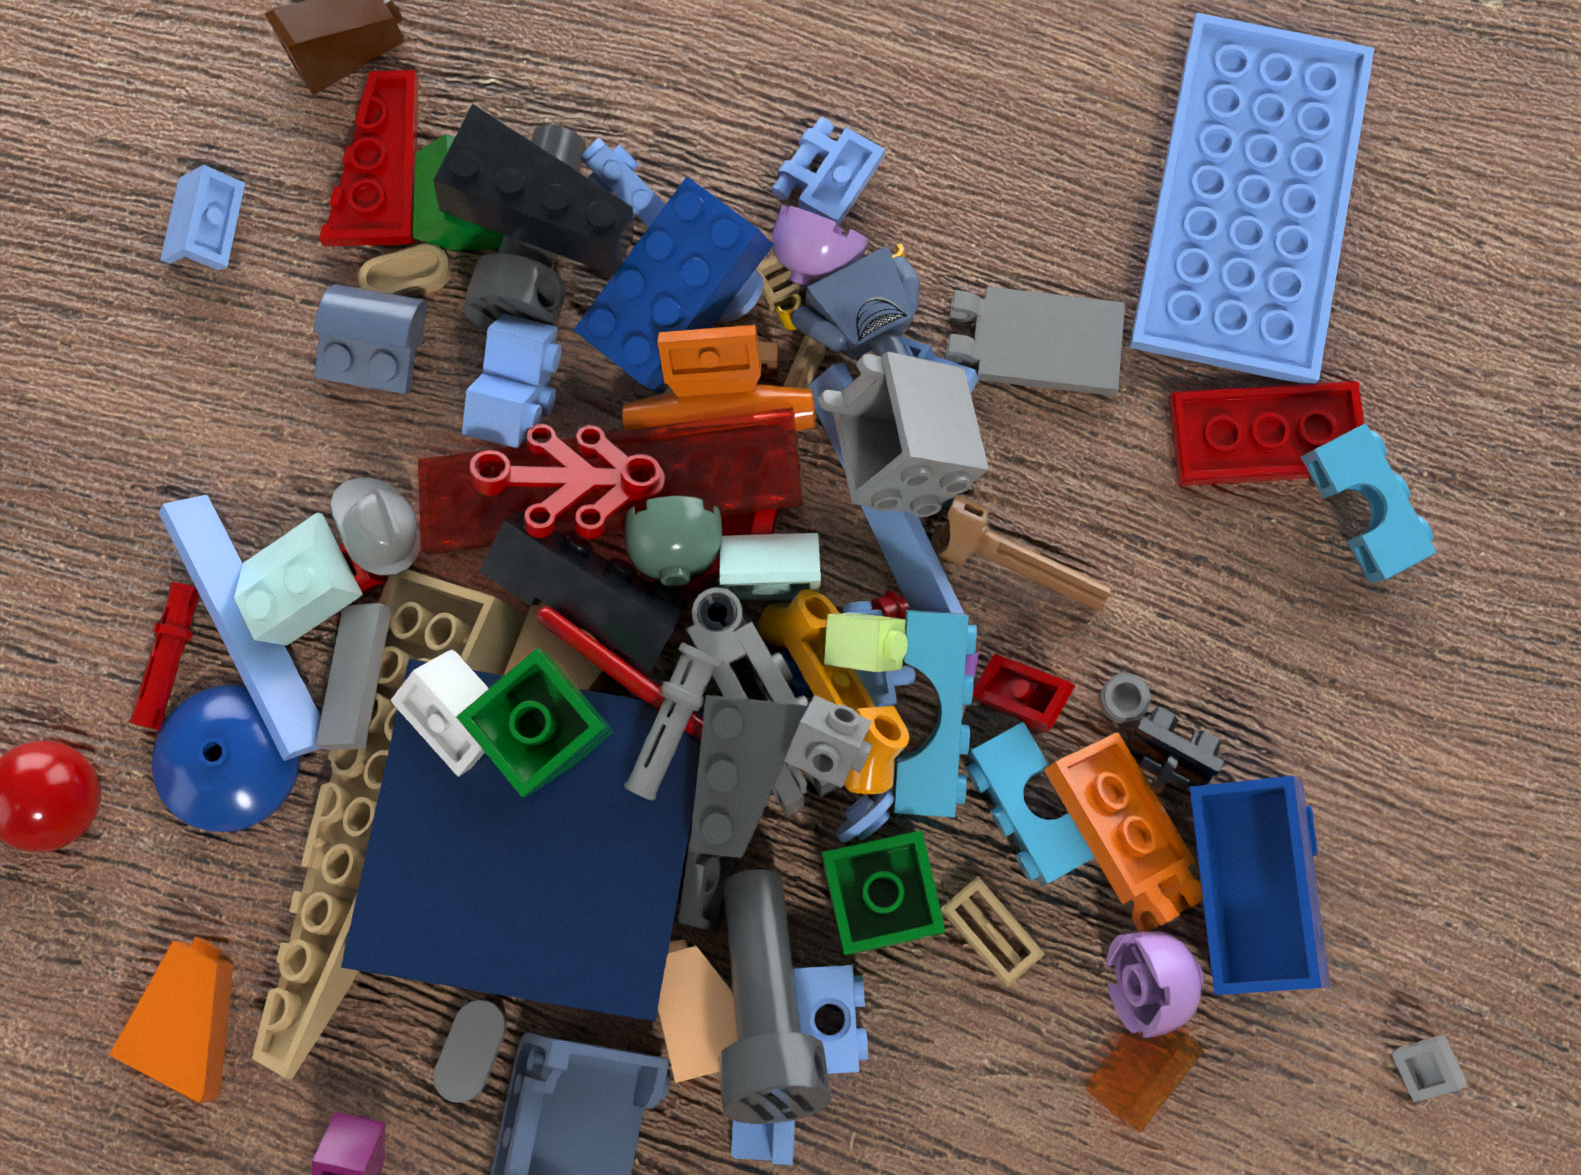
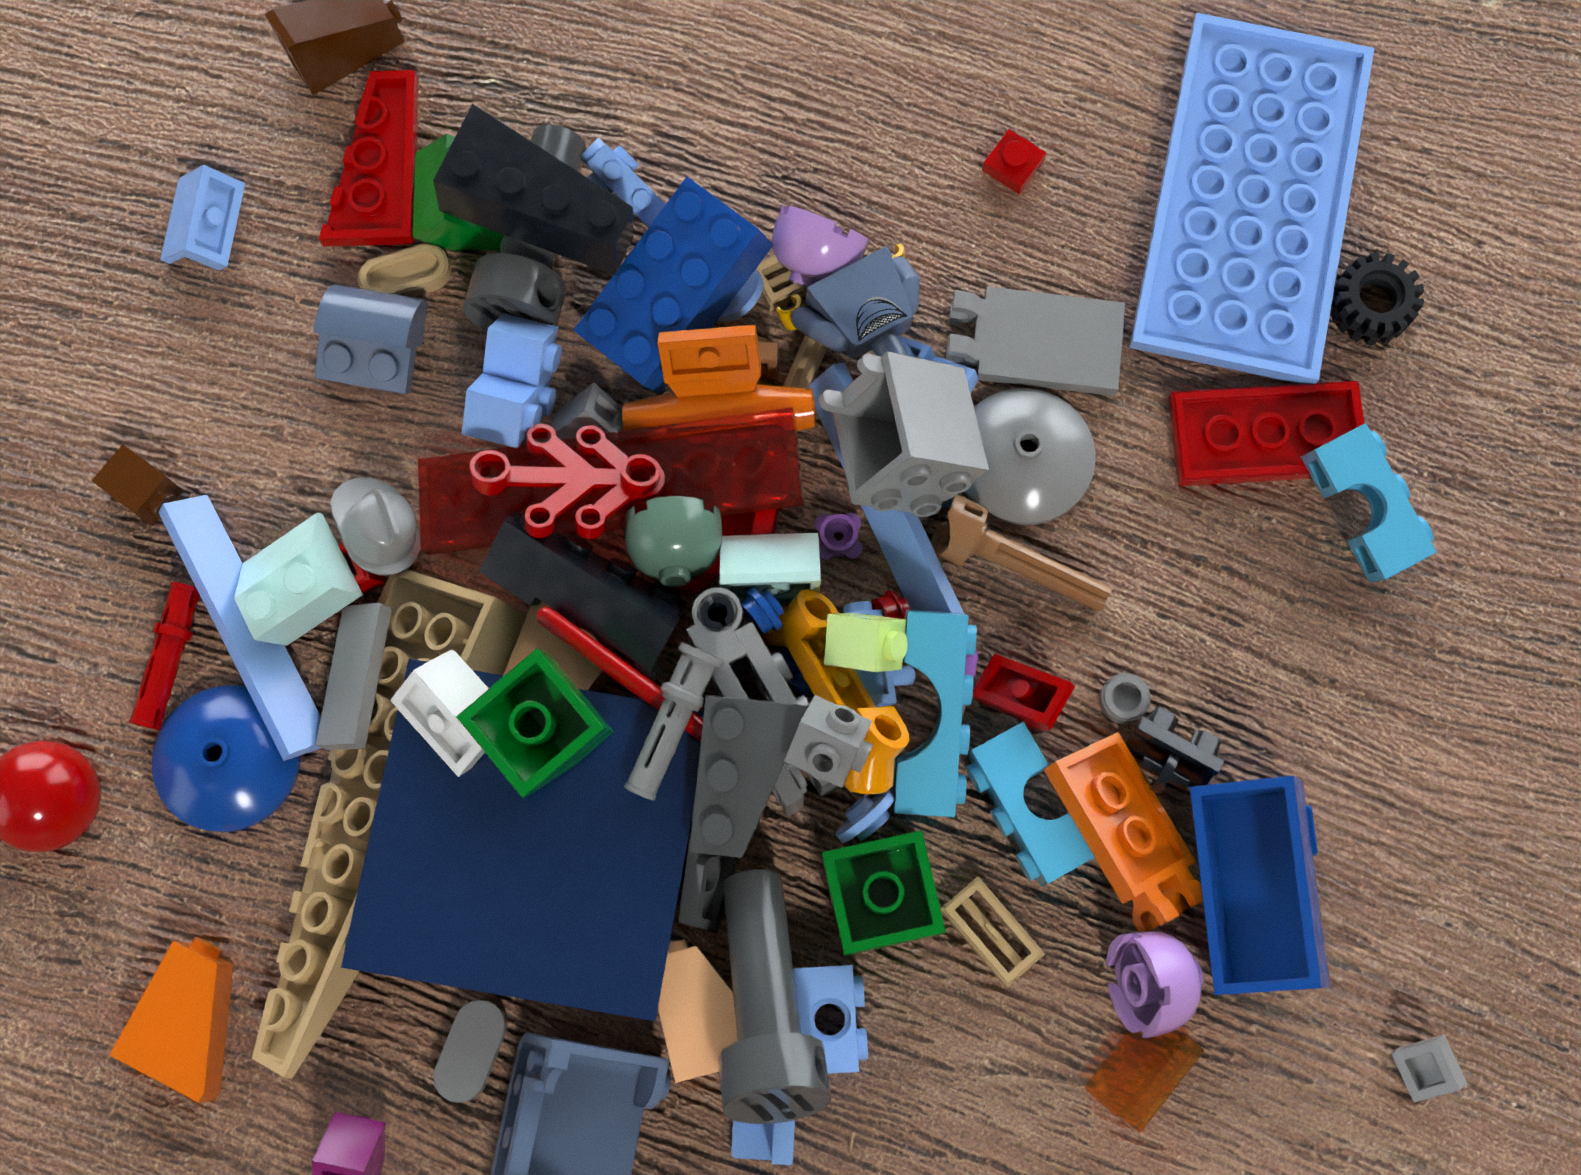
light blue plate [771,117,885,227] -> none
none -> reddish brown brick [91,444,183,526]
none -> light grey panel [548,383,623,463]
none -> blue plate [741,587,784,635]
none -> medium lavender plate [814,513,863,561]
none -> light grey dish [964,388,1096,526]
none -> red plate [982,129,1047,194]
none -> black tyre [1330,252,1424,345]

